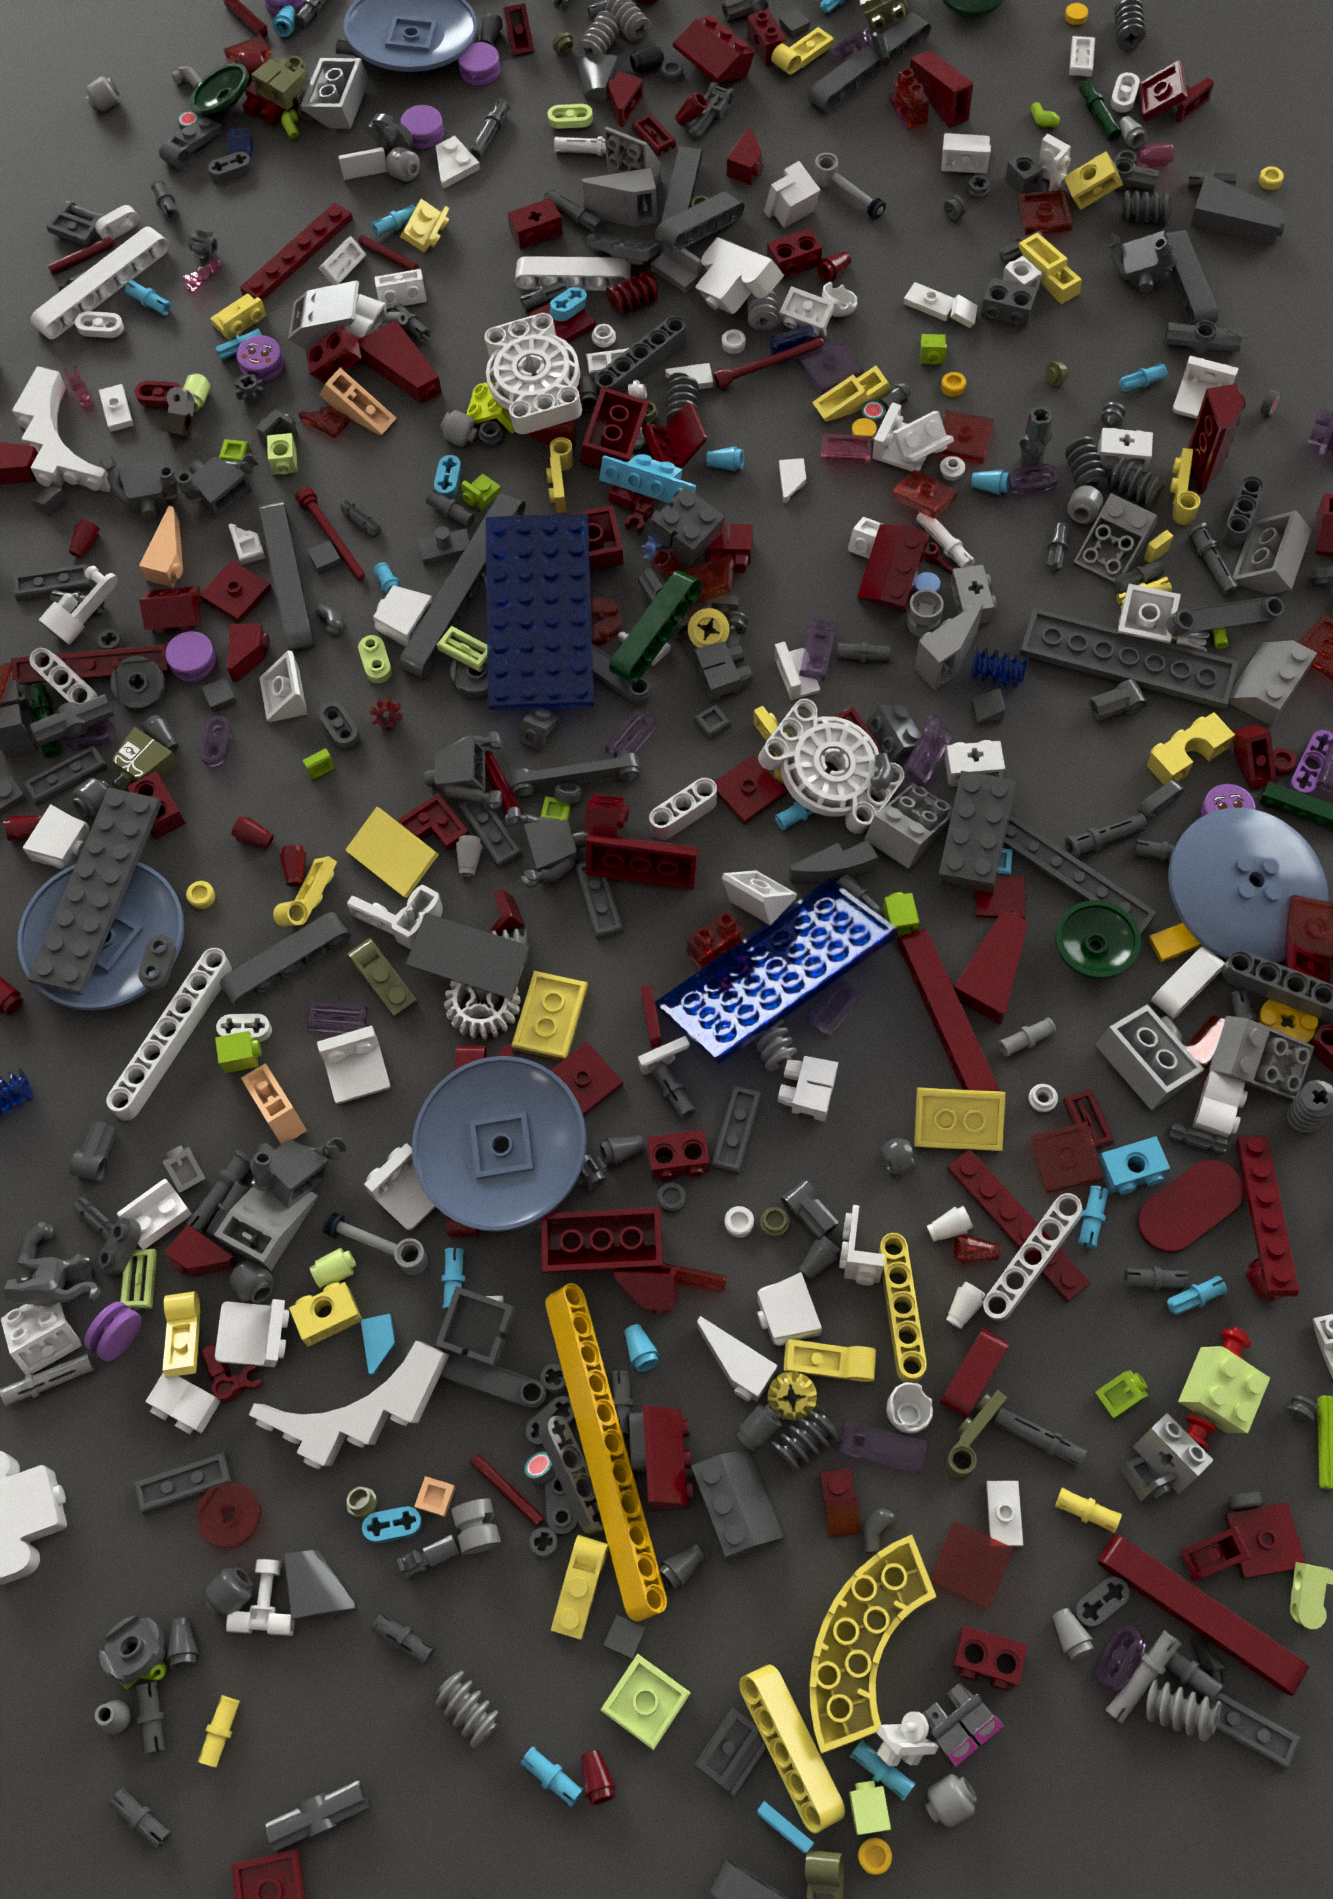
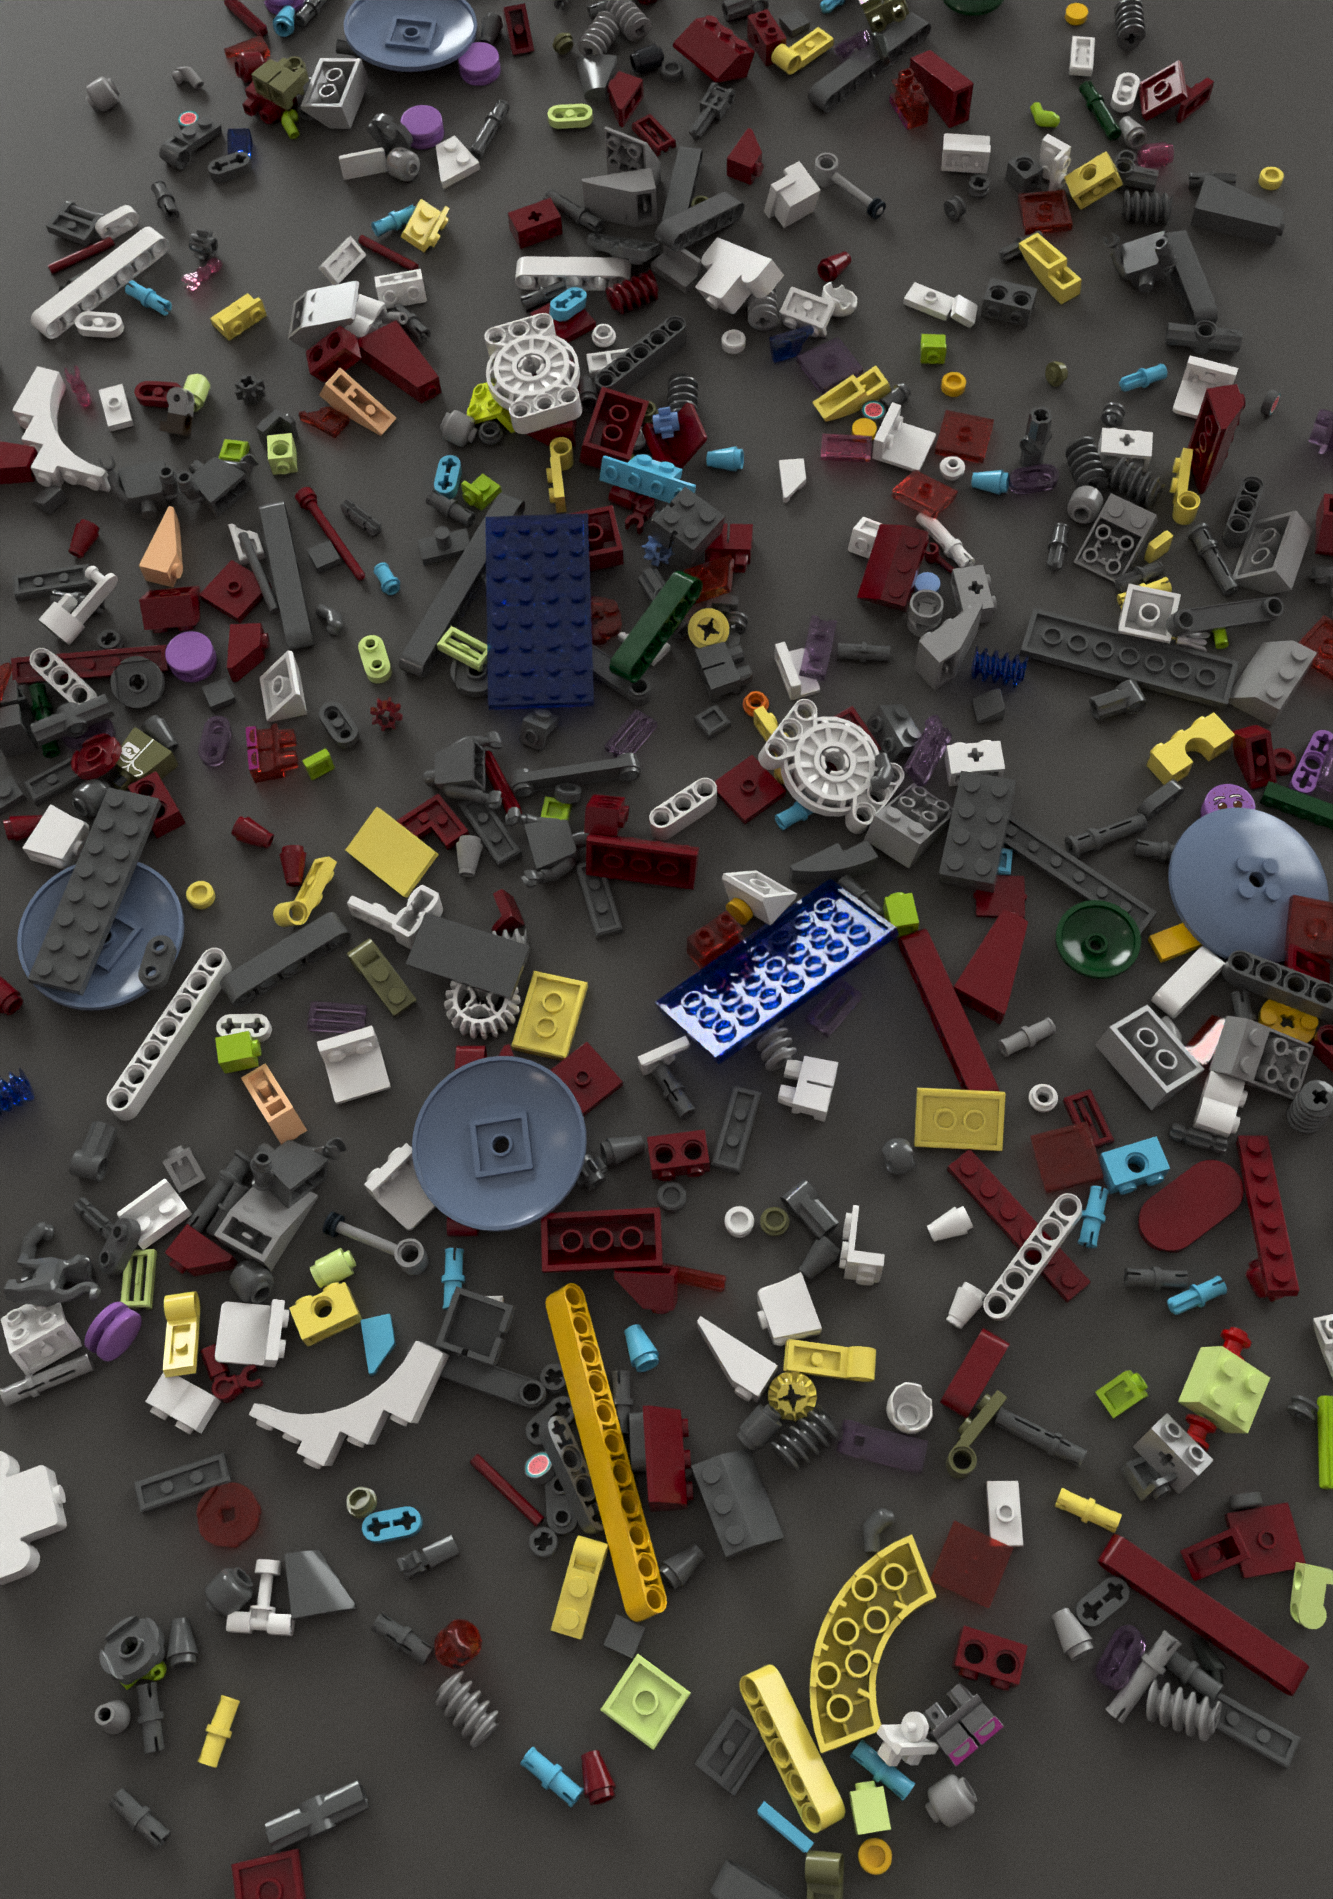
dark green dish [190,63,249,115] -> none
medium azure axle [216,328,261,360] -> none
medium lavender head [237,335,284,382] -> none
dark red plate [240,202,353,301] -> none
white torso [373,585,433,647] -> none
light nougat plate [414,1476,456,1518] -> none
light grey wheel [451,1498,501,1555] -> none
white pin [554,136,606,156] -> none
white plate [628,380,647,399] -> none
dark red tile [641,985,662,1049] -> none
clear red cone [653,549,686,577] -> none
white tile [665,363,713,389] -> none
dark red cone [675,92,708,126] -> none
dark red piece [713,338,824,390] -> none
dark red brick [767,228,822,278] -> none
dark red slope [819,1468,860,1538] -> none
light yellow beam [879,1233,926,1383] -> none
white bracket [892,411,954,464] -> none
clear red cone [954,1234,1000,1264] -> none
white brick [1003,256,1042,290] -> none
none -> dark red tile [71,733,122,780]
none -> dark grey bar [238,532,280,615]
none -> clear red hips [245,723,299,783]
none -> clear red head [434,1619,482,1669]
none -> medium blue gear [652,407,680,439]
none -> yellow tile [726,898,753,925]
none -> orange plate [743,691,769,717]

